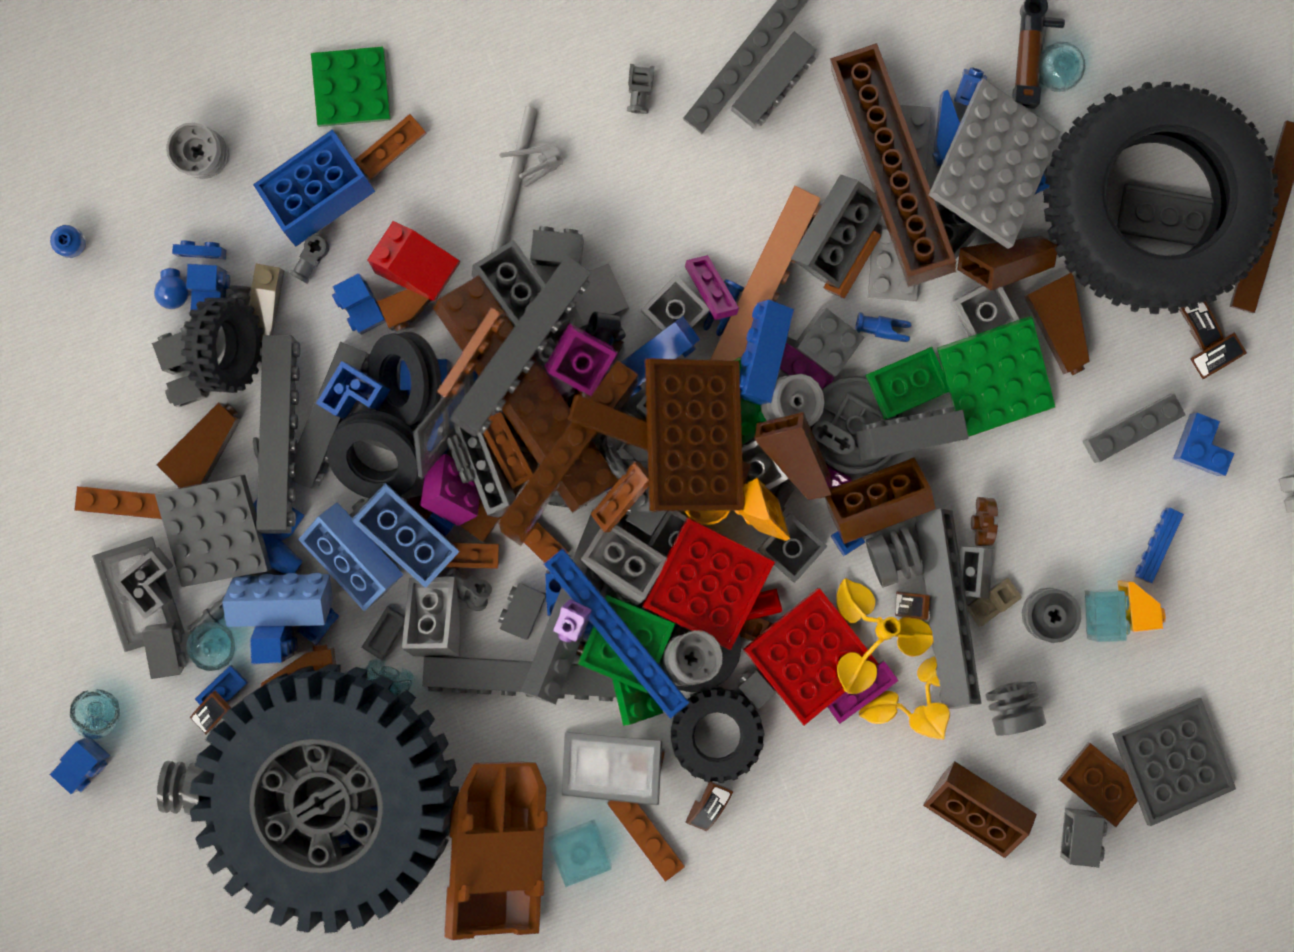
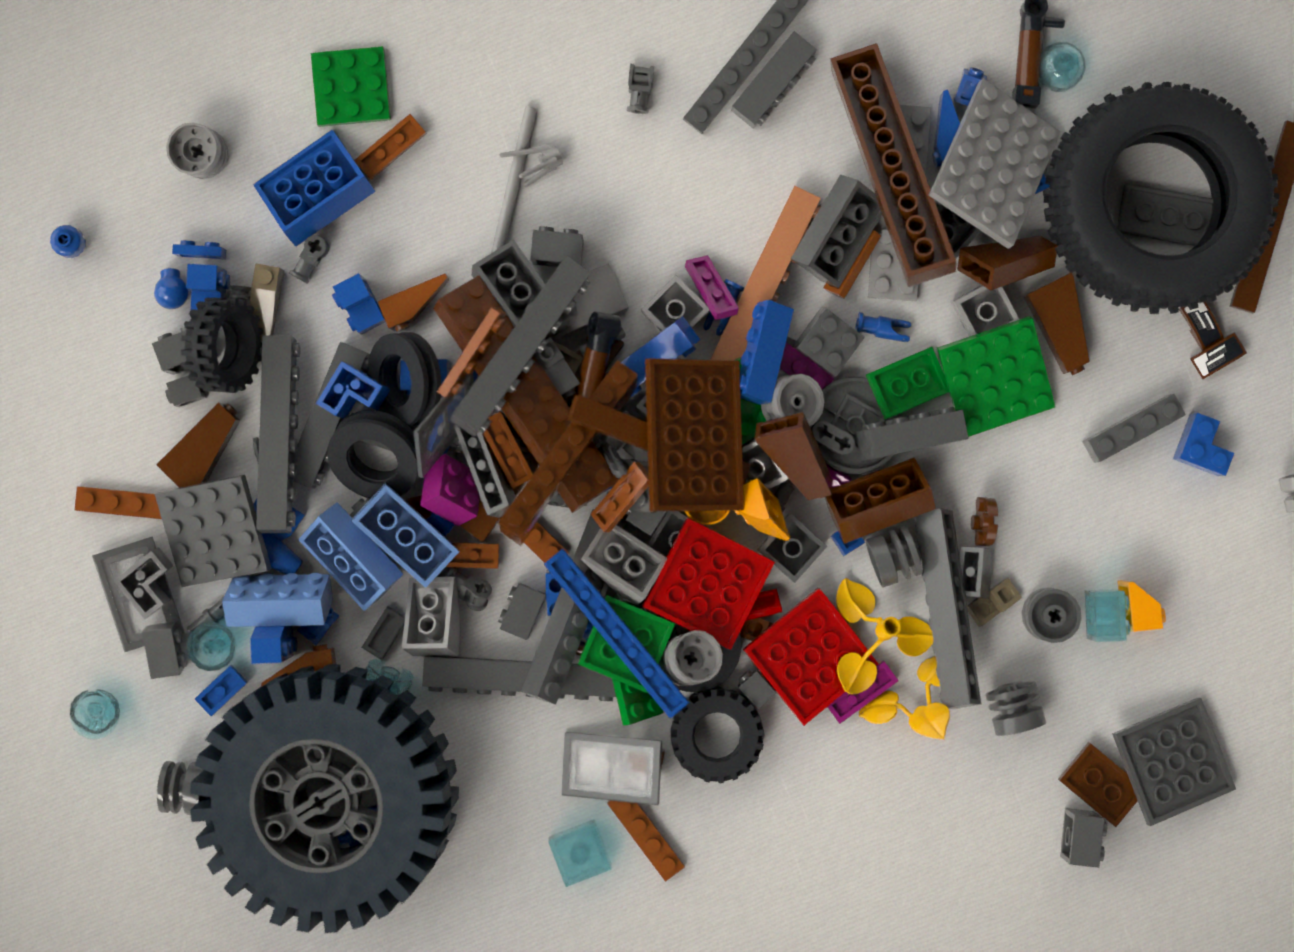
blue brick [49,736,111,794] -> none
slope [190,690,231,735] -> none
red slope [367,221,461,302] -> none
dark orange piece [444,761,548,940] -> none
dark grey axle [447,435,475,483] -> none
magenta brick [545,323,617,396] -> none
medium lavender brick [553,599,592,642] -> none
slope [685,781,733,831] -> none
slope [895,592,930,620] -> none
reddish brown slope [923,761,1037,858] -> none
blue piece [1135,508,1184,583] -> none

